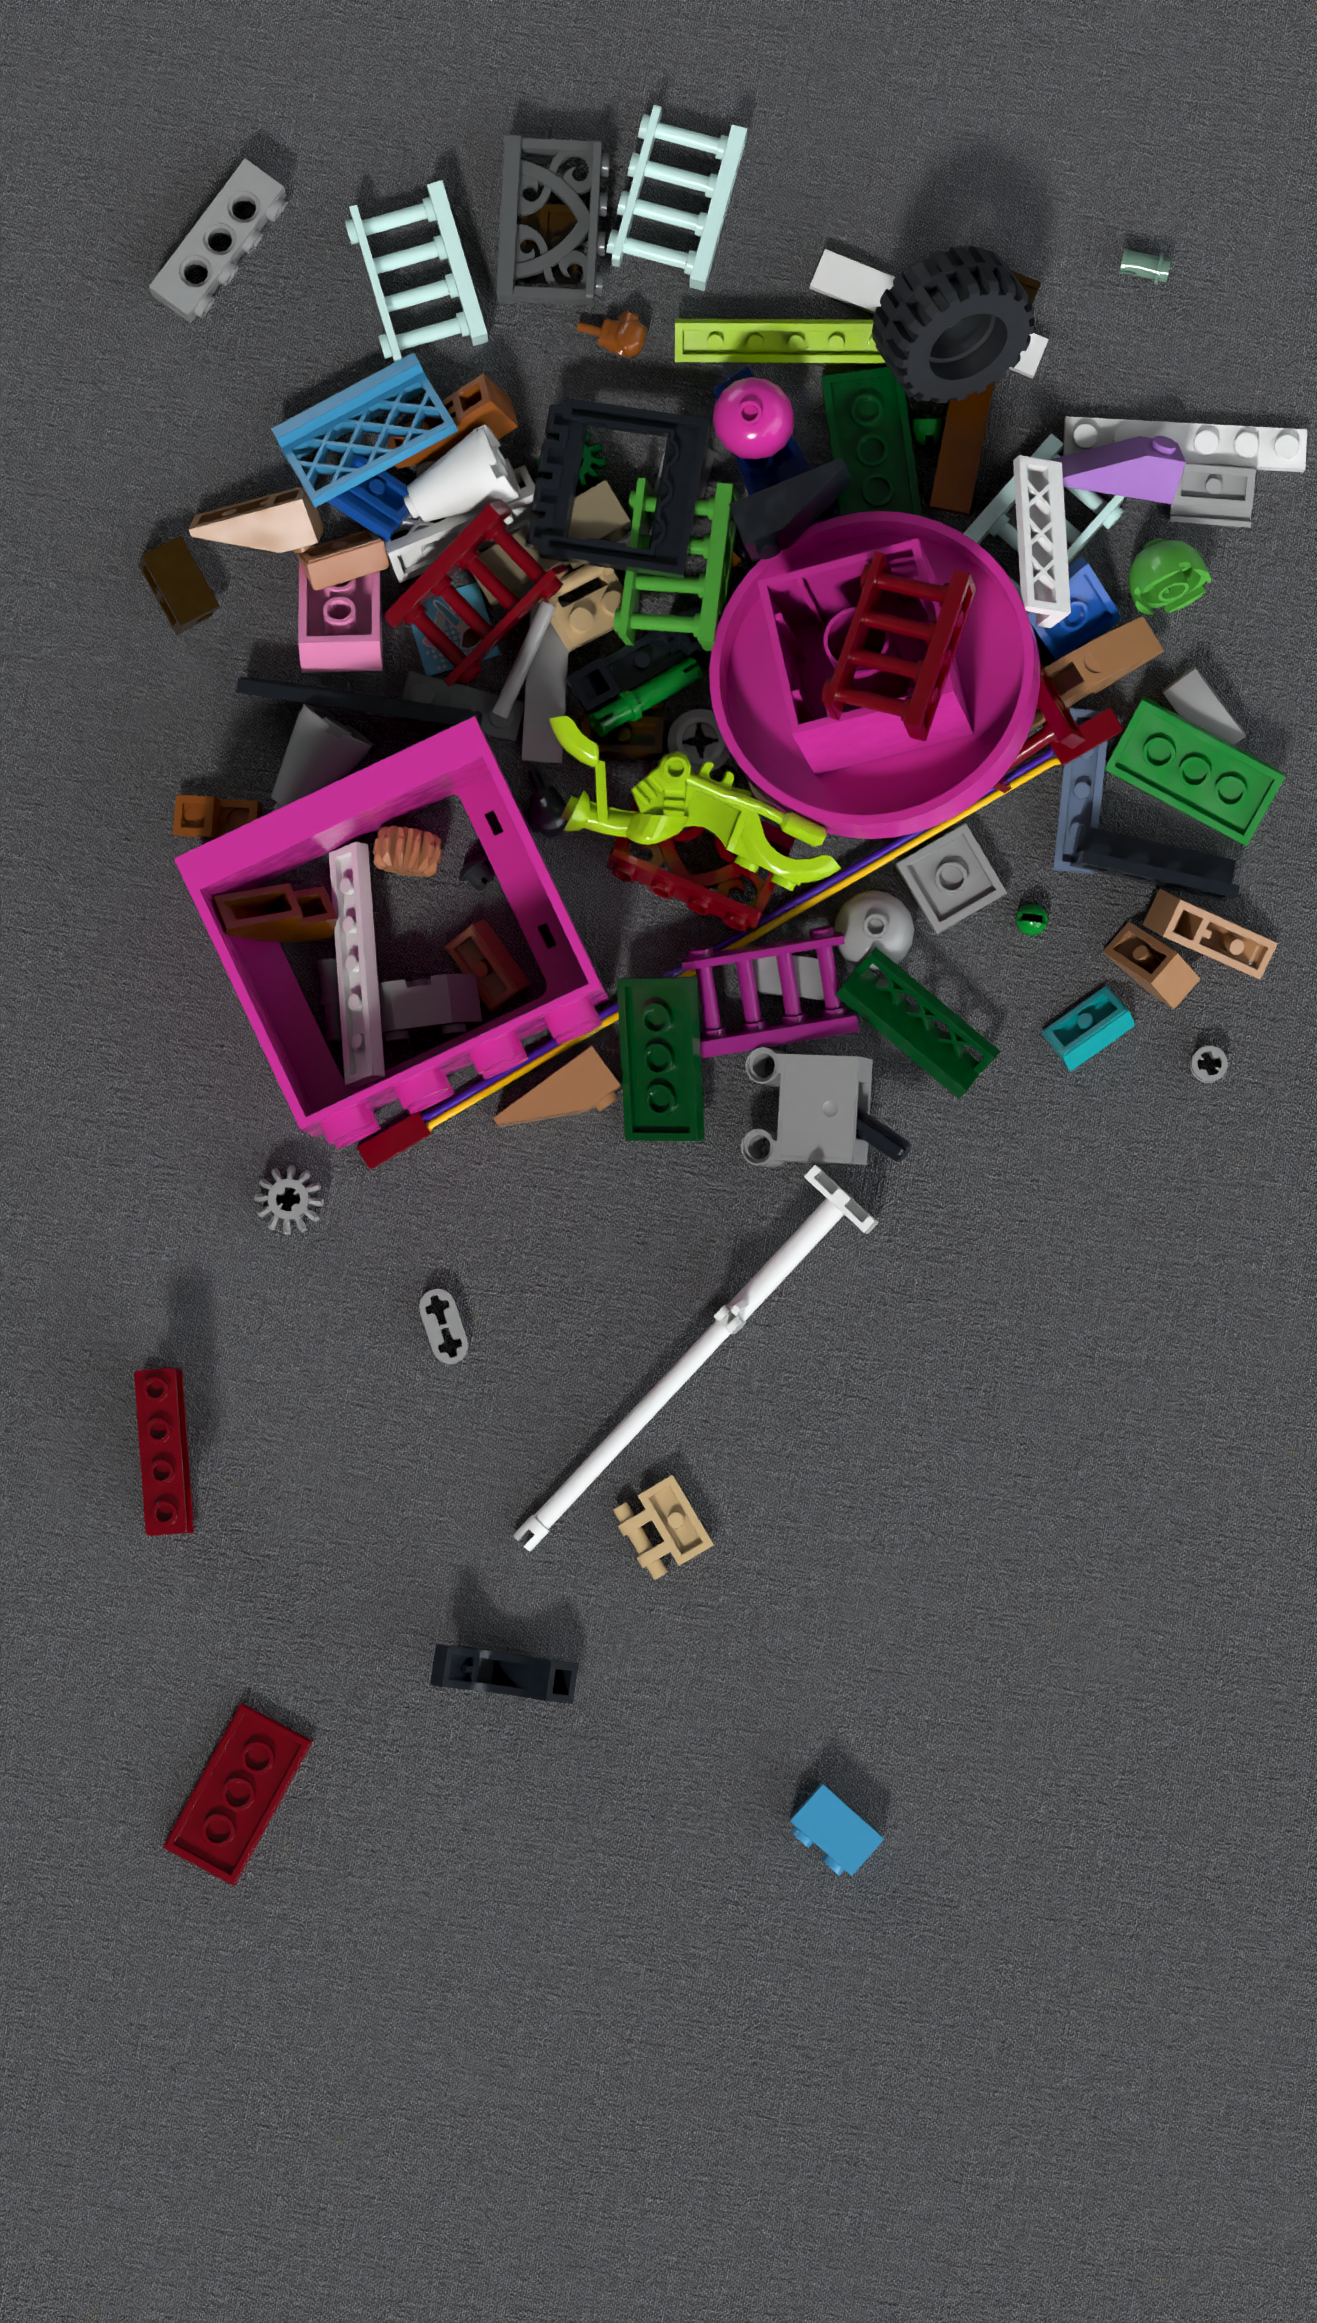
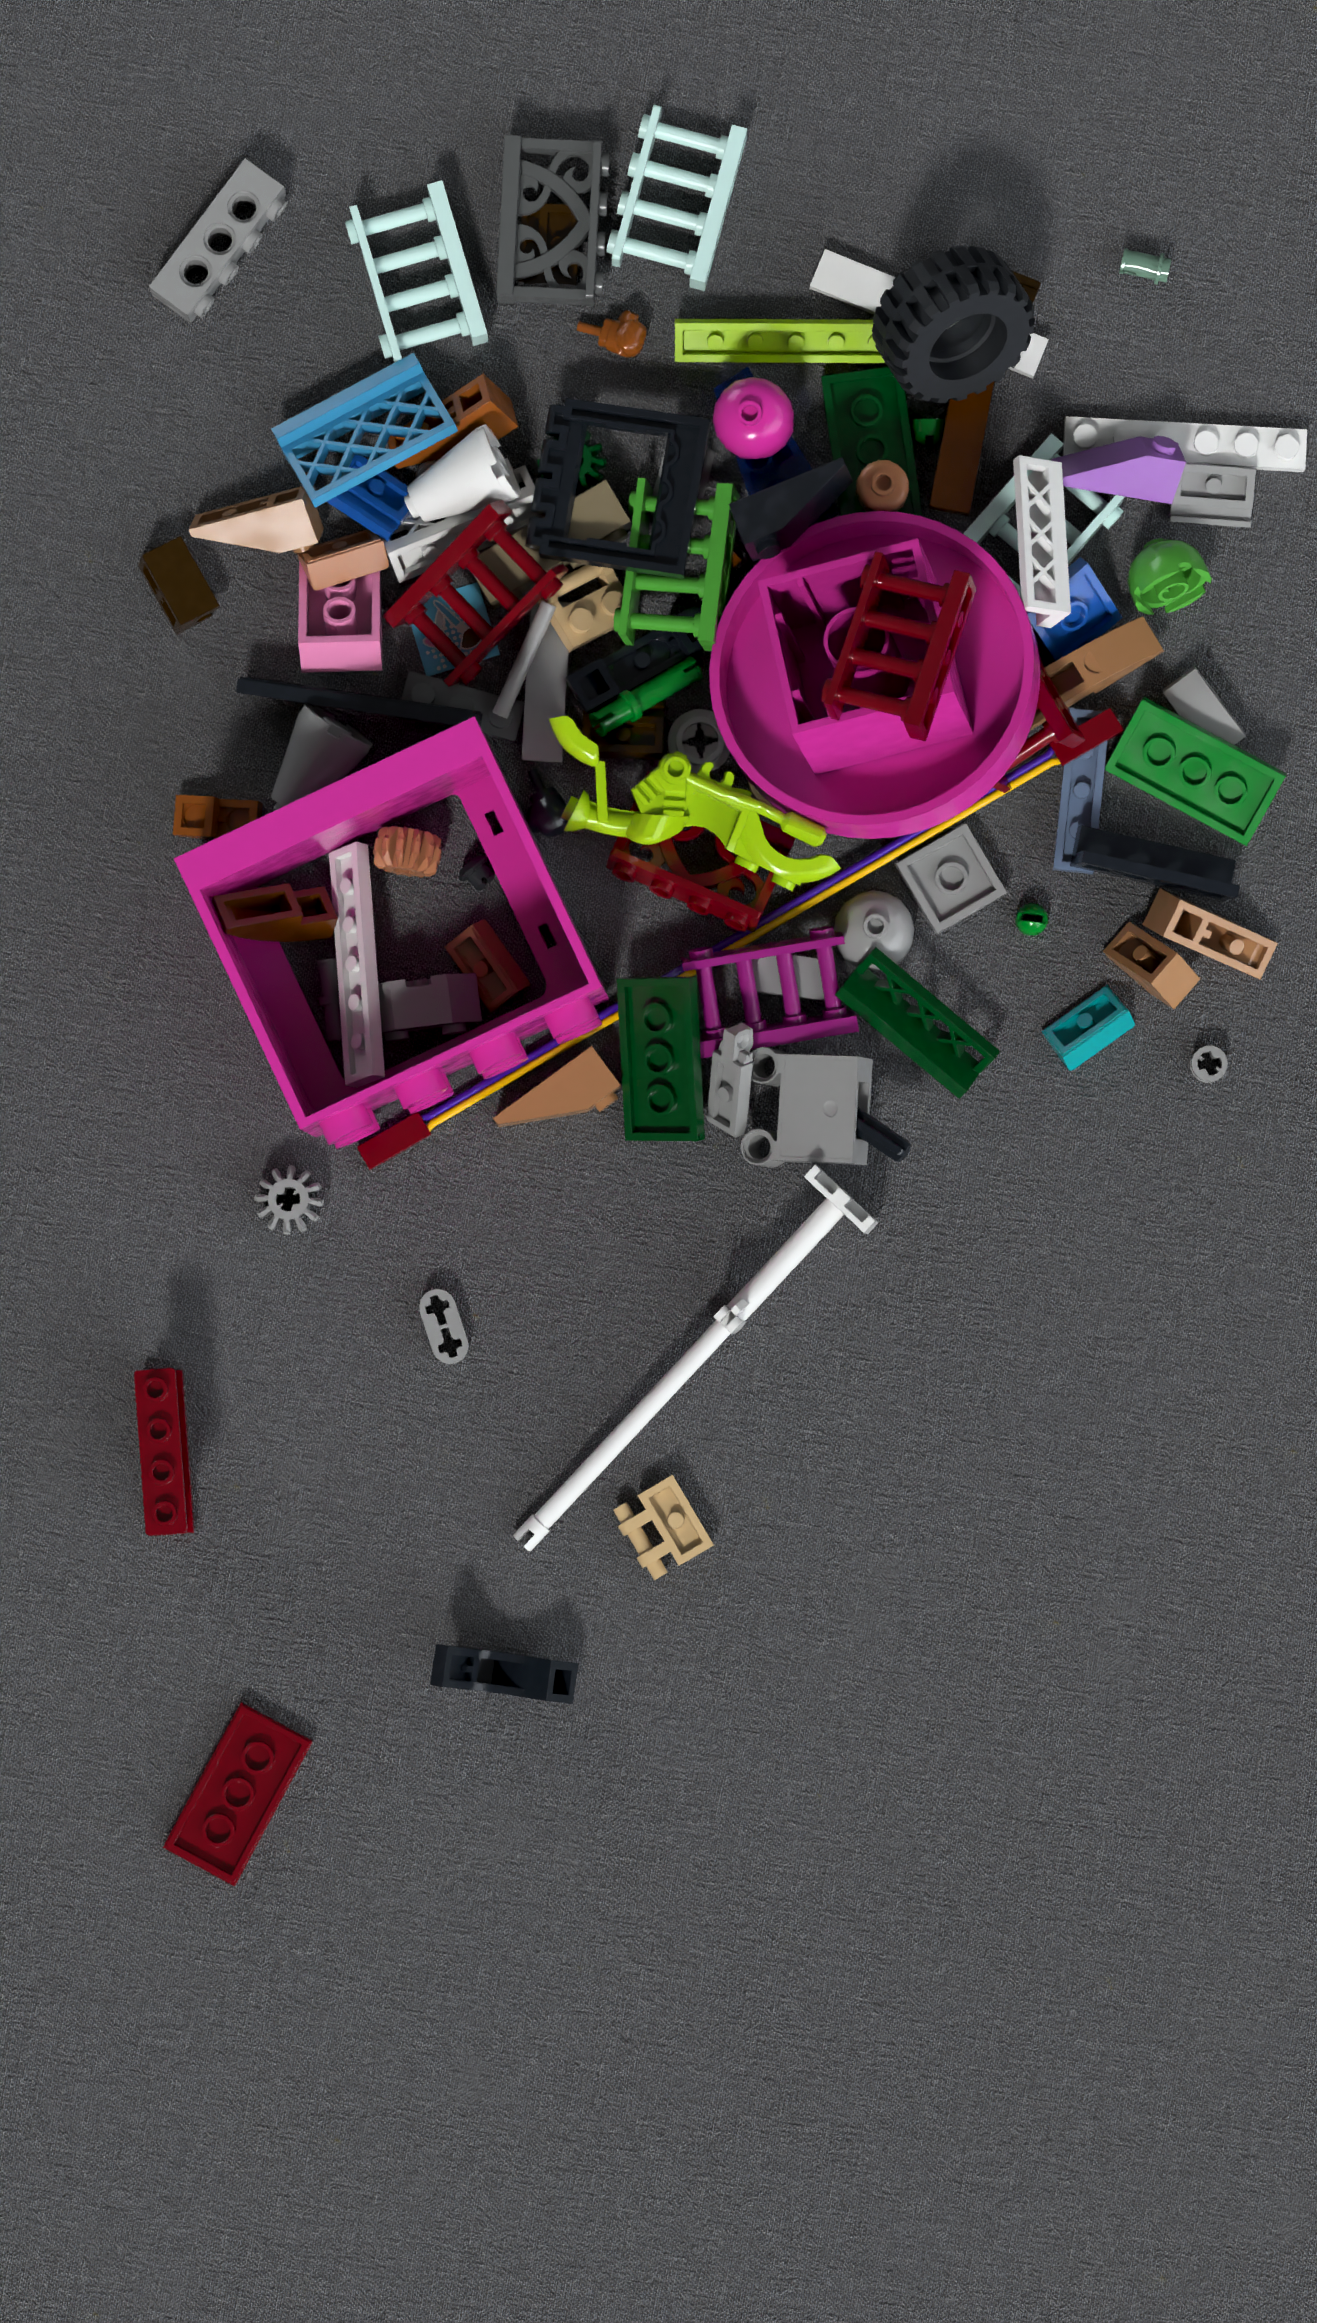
dark azure brick [789,1782,884,1876] -> none
none -> light grey hinge [707,1022,753,1138]
none -> nougat head [856,460,909,512]

